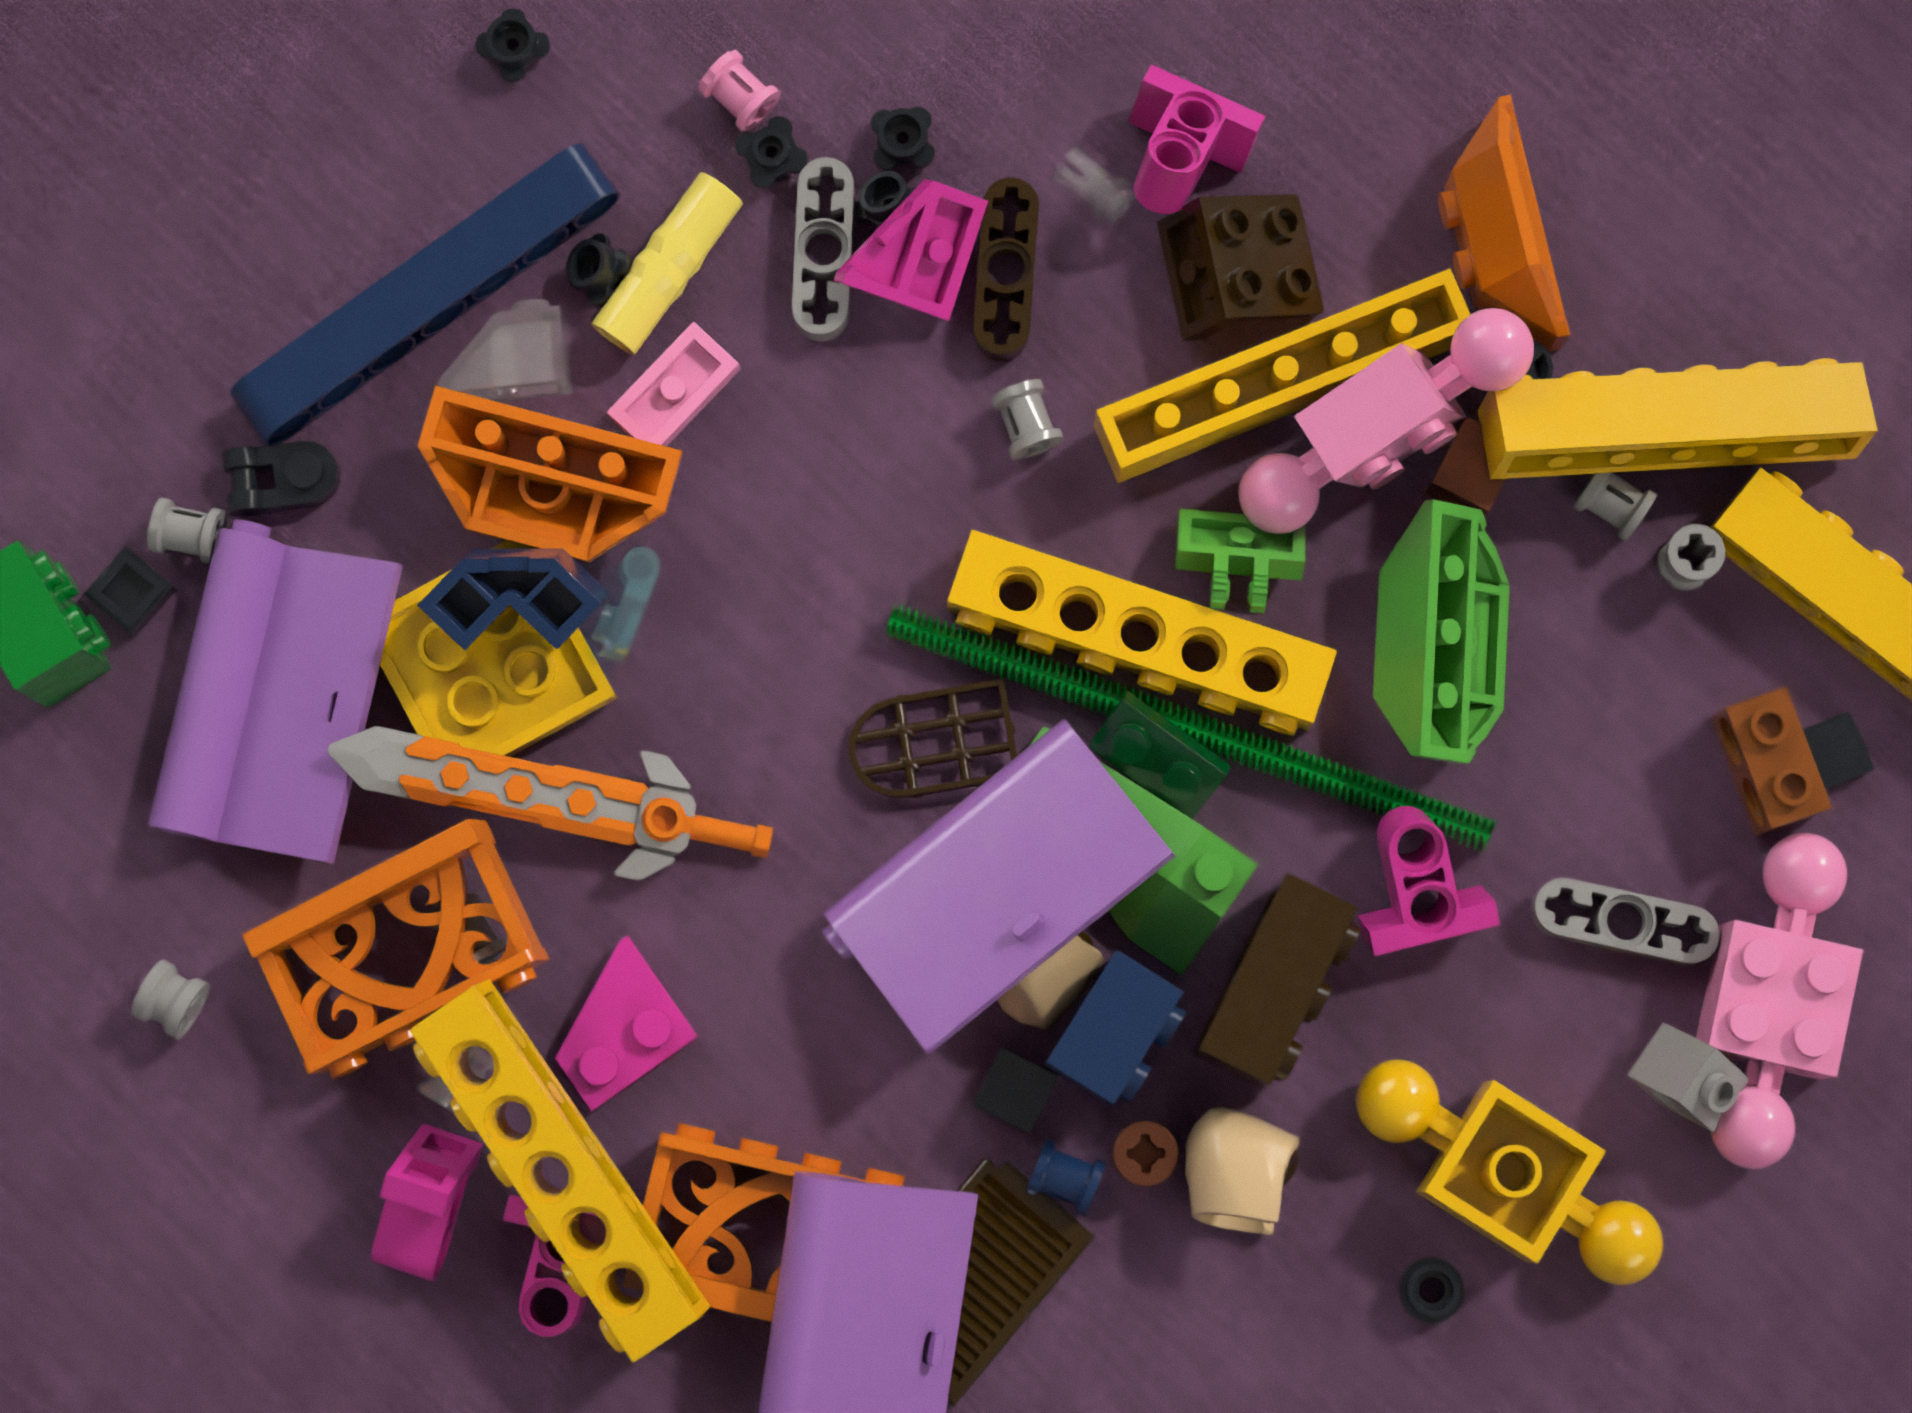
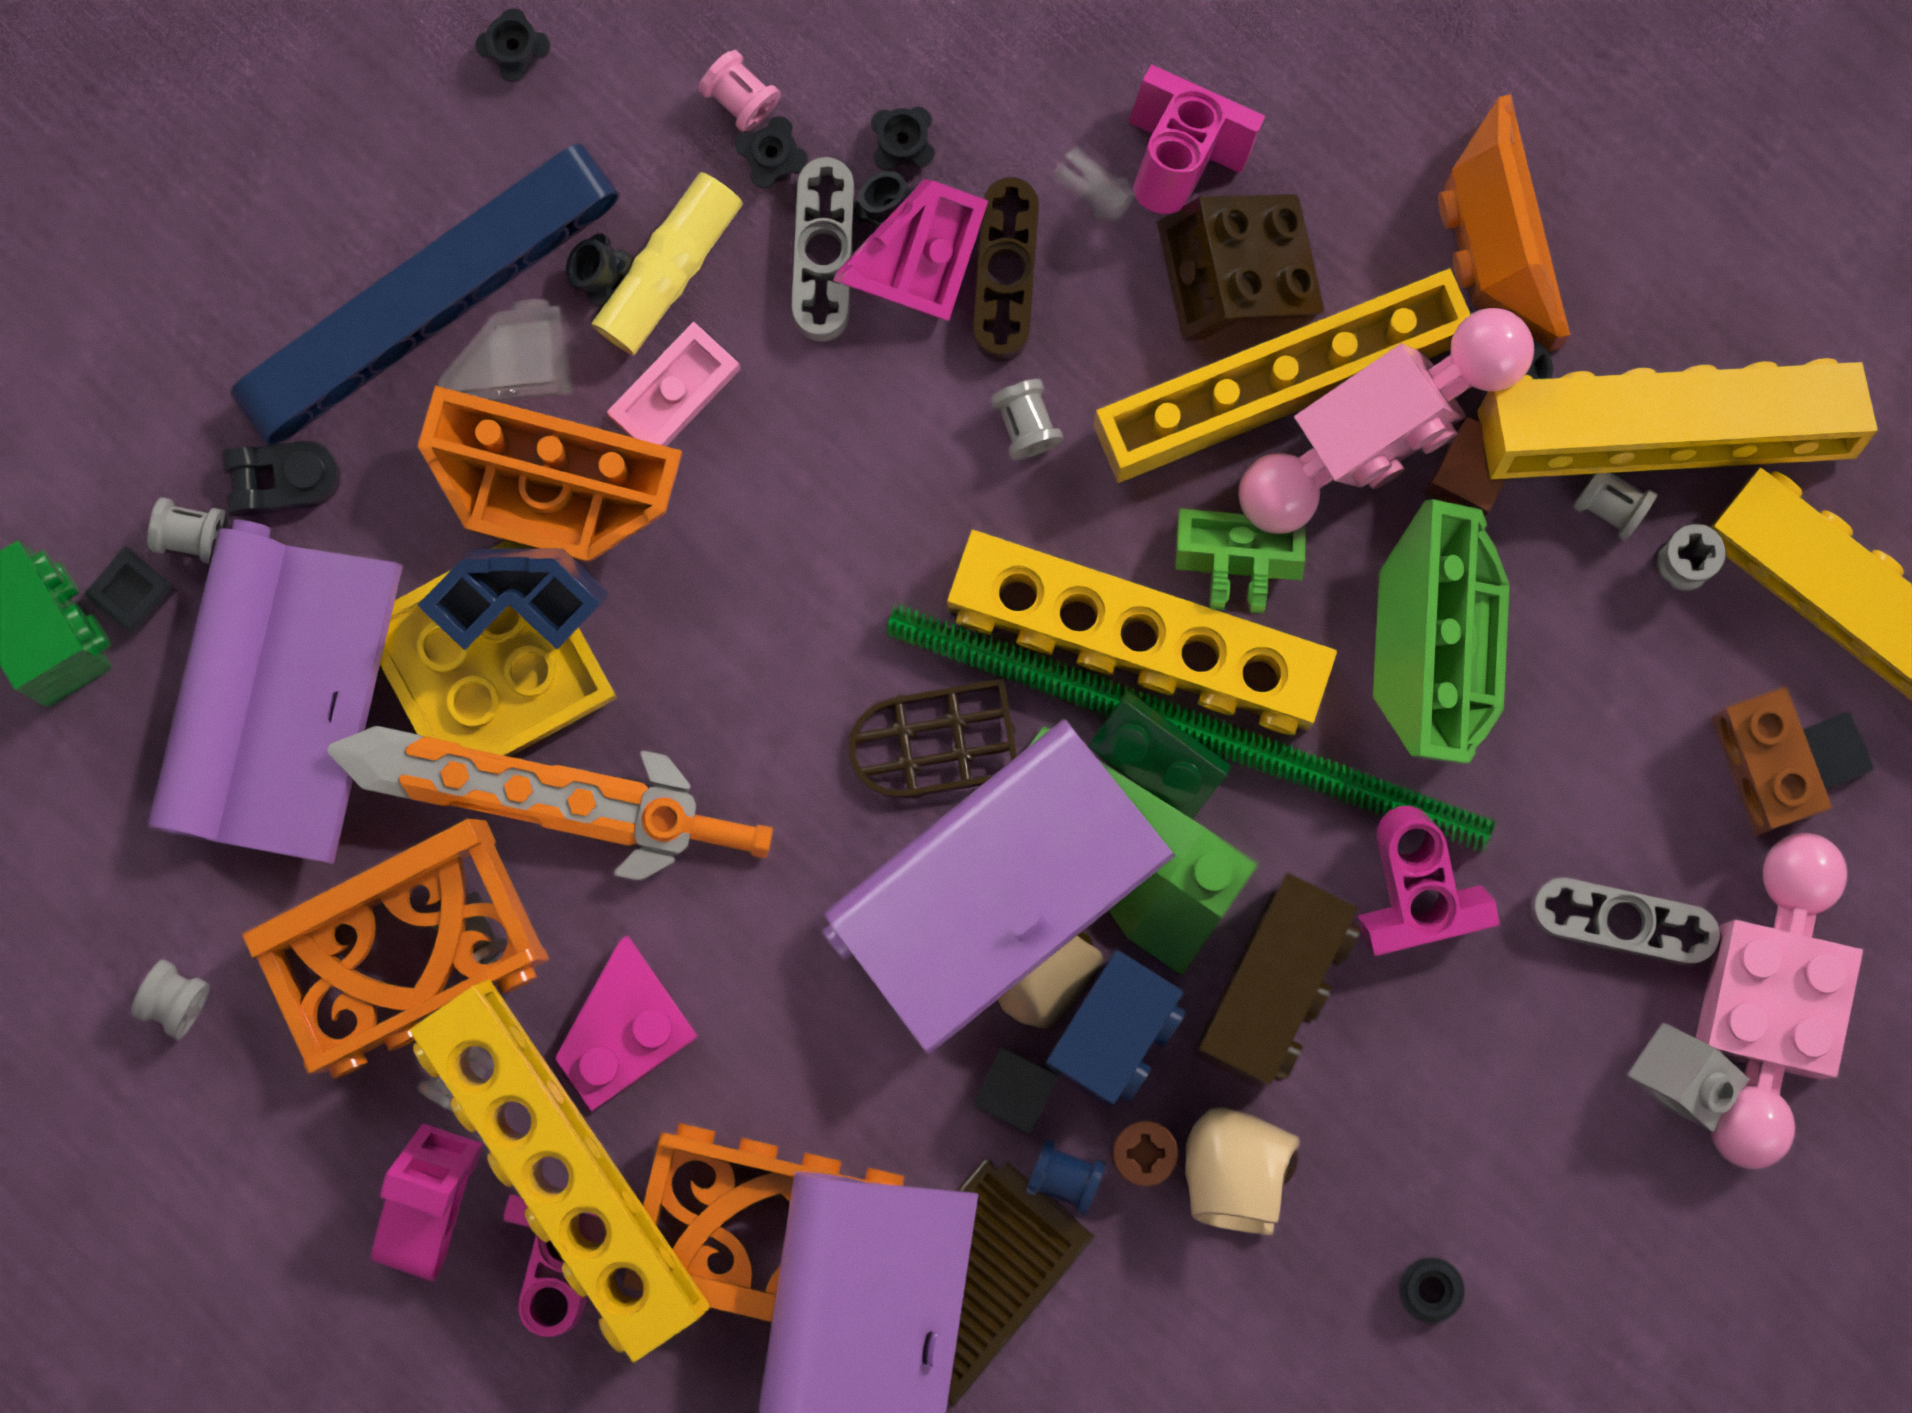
clear light blue plate [591,546,661,664] -> none
yellow brick [1356,1059,1663,1285] -> none

